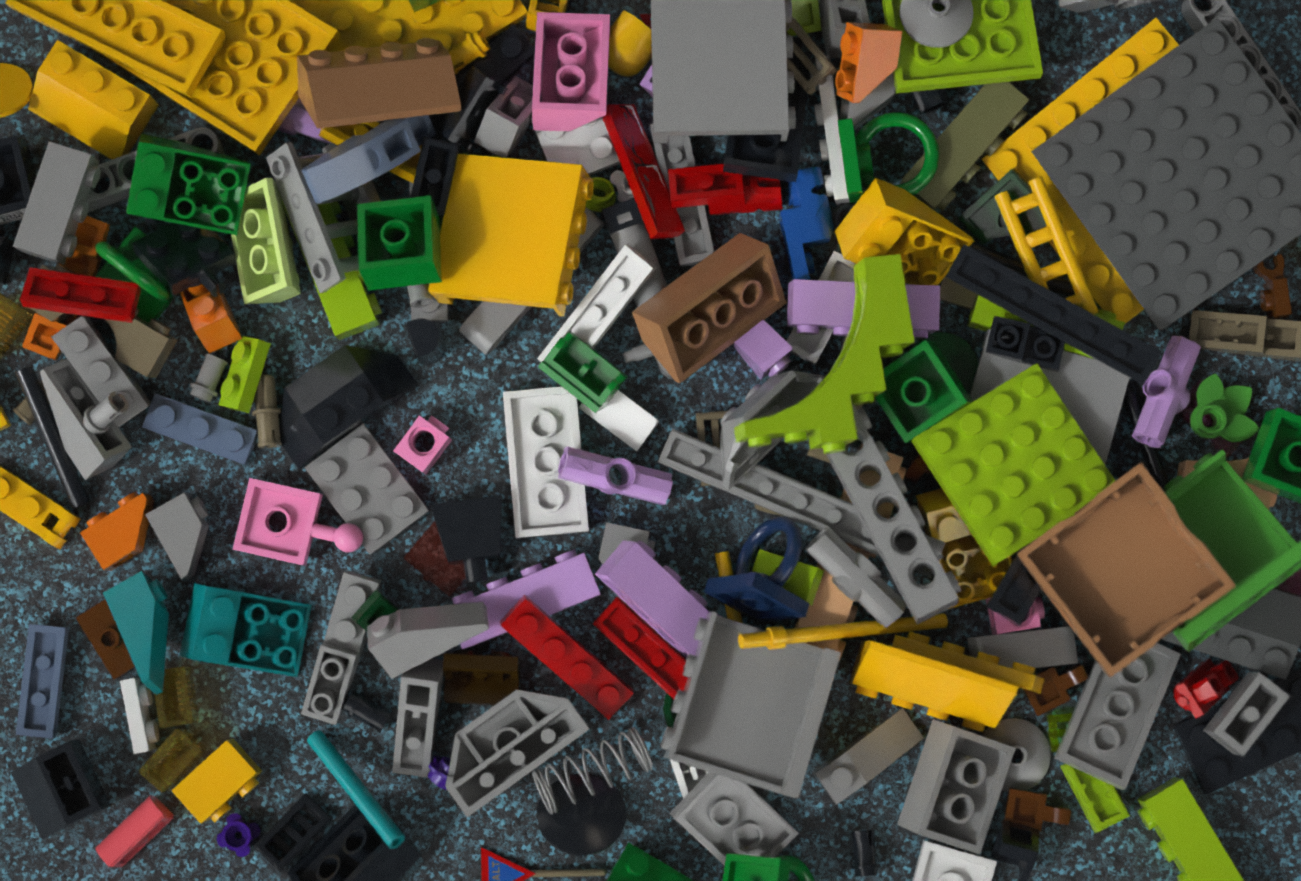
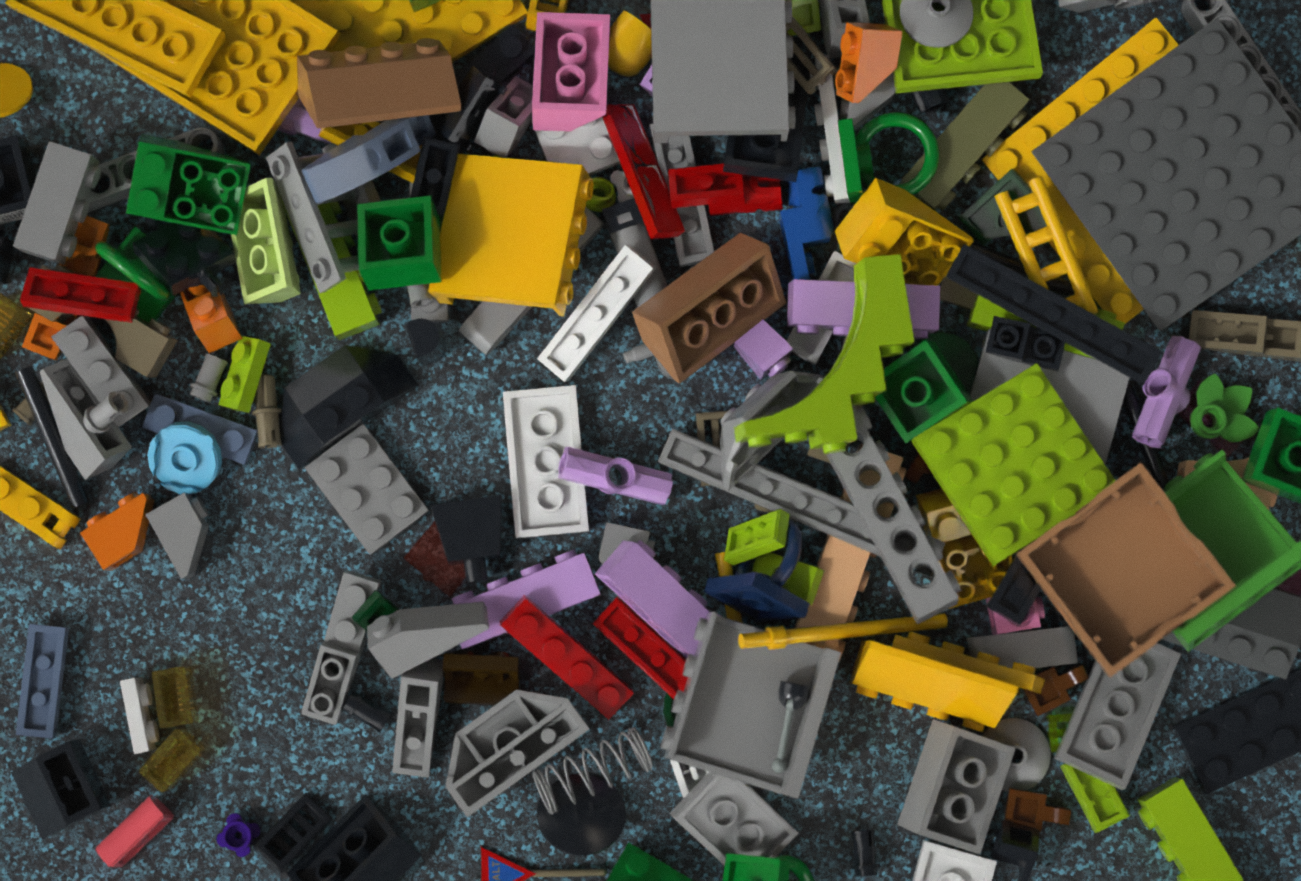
yellow slope [28,40,159,160] -> none
reddish brown plate [76,599,135,680] -> none
teal slope [103,571,169,695] -> none
yellow brick [171,738,262,824] -> none
teal slope [179,583,312,677] -> none
bright pink plate [232,478,363,566] -> none
teal piece [307,730,405,849] -> none
bright pink brick [393,415,452,475] -> none
dark purple plate [428,756,451,790] -> none
yellow pin [448,31,490,75] -> none
green hinge [538,331,628,413] -> none
white slope [579,390,659,452] -> none
light grey piece [805,527,907,628] -> none
light grey slope [812,708,924,805] -> none
red hips [1173,658,1239,719] -> none
light grey brick [1203,672,1290,756] -> none
reddish brown plate [1253,254,1292,319] -> none
none -> medium azure tile [147,422,222,494]
none -> lime plate [724,509,790,566]
none -> hinge [772,681,810,773]

